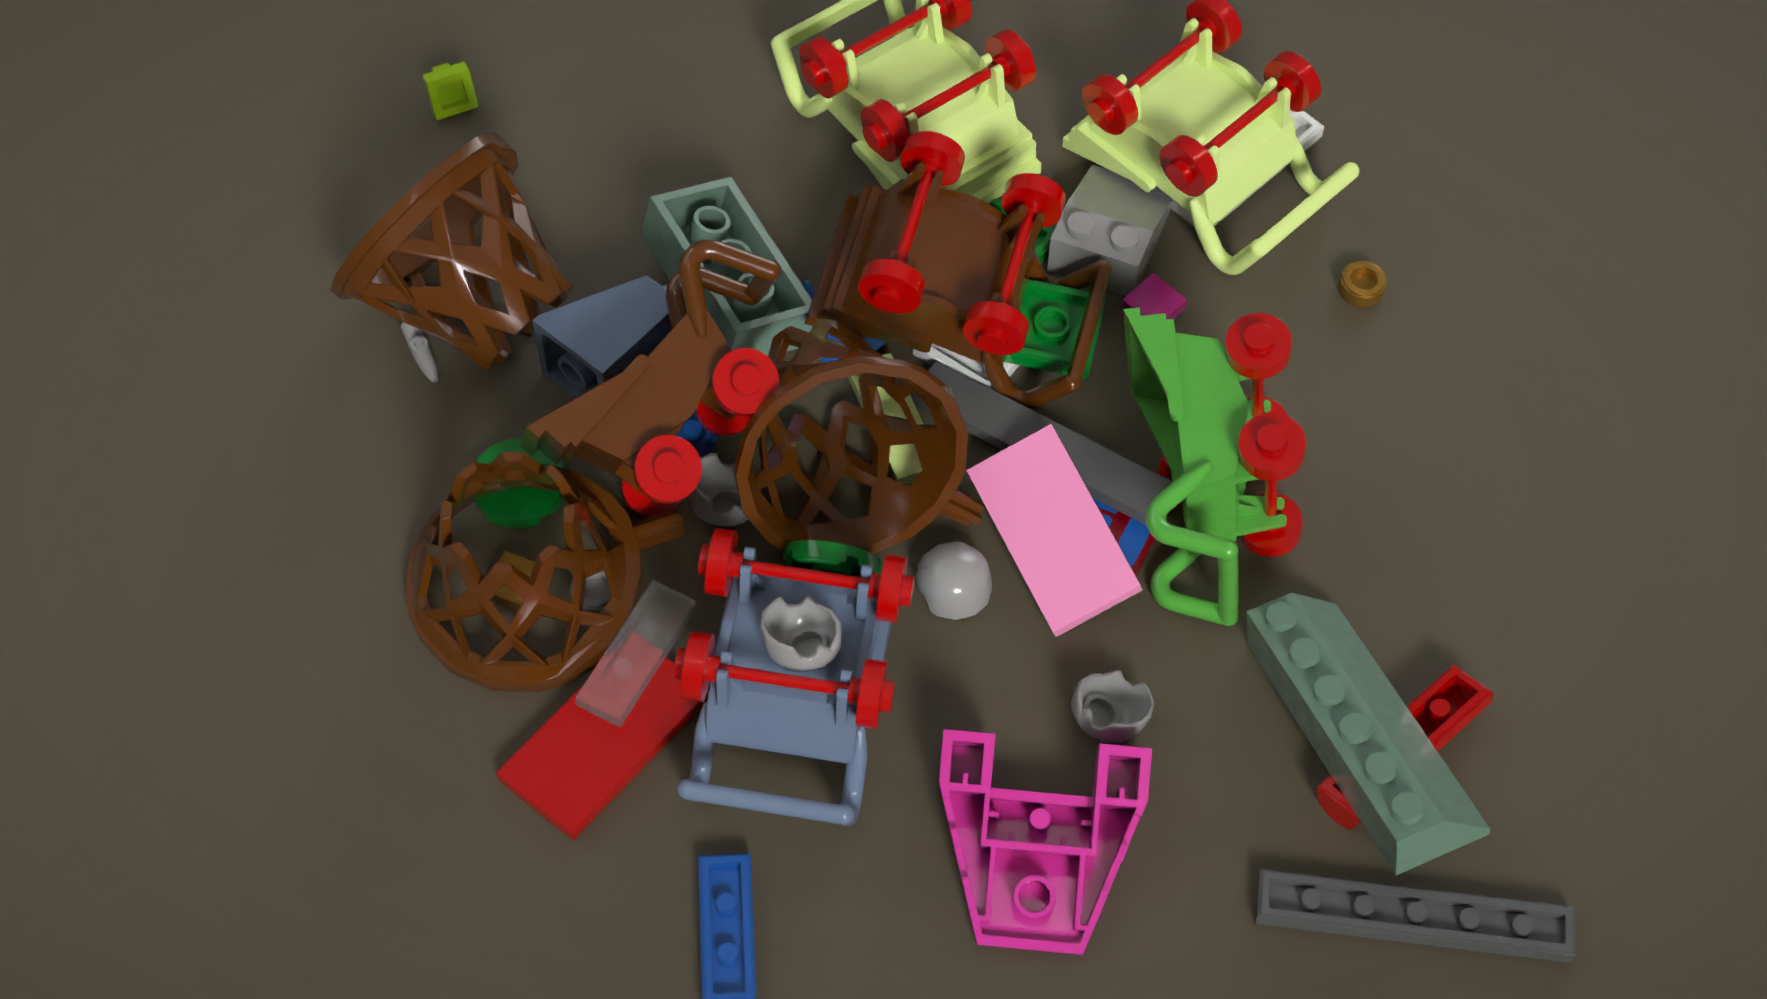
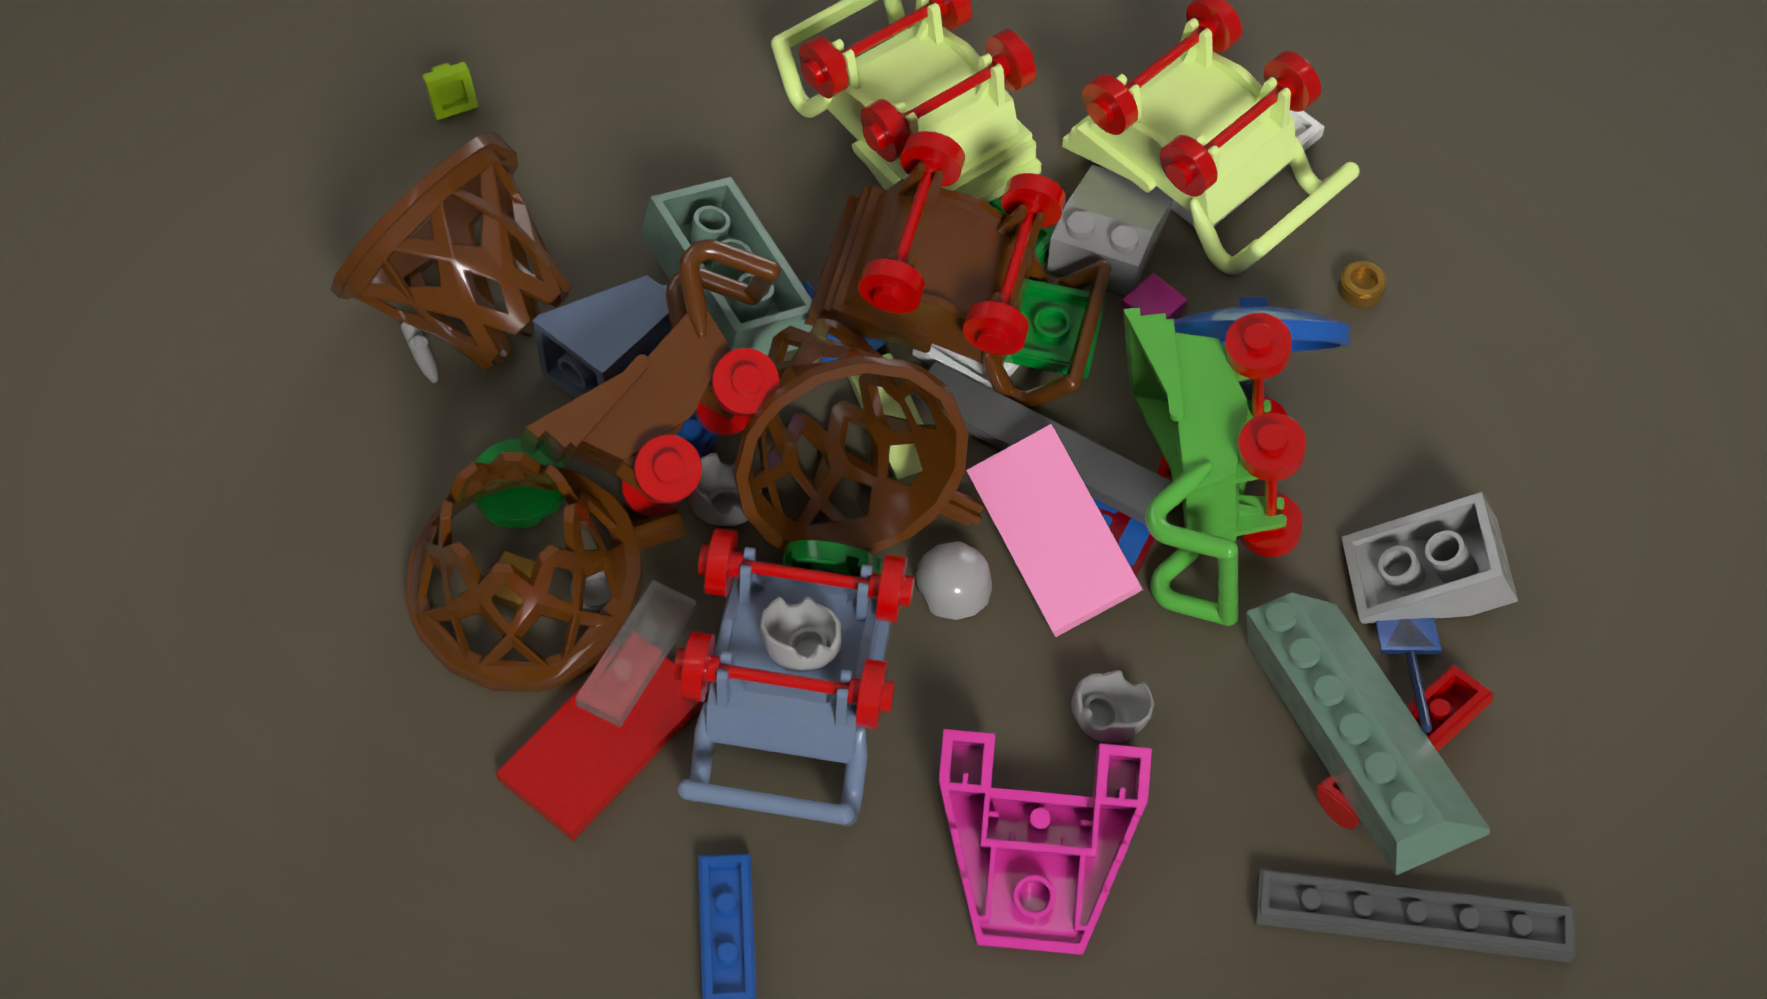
none -> blue dish [1174,297,1351,352]
none -> light grey slope [1341,492,1518,624]
none -> piece [1375,618,1442,733]

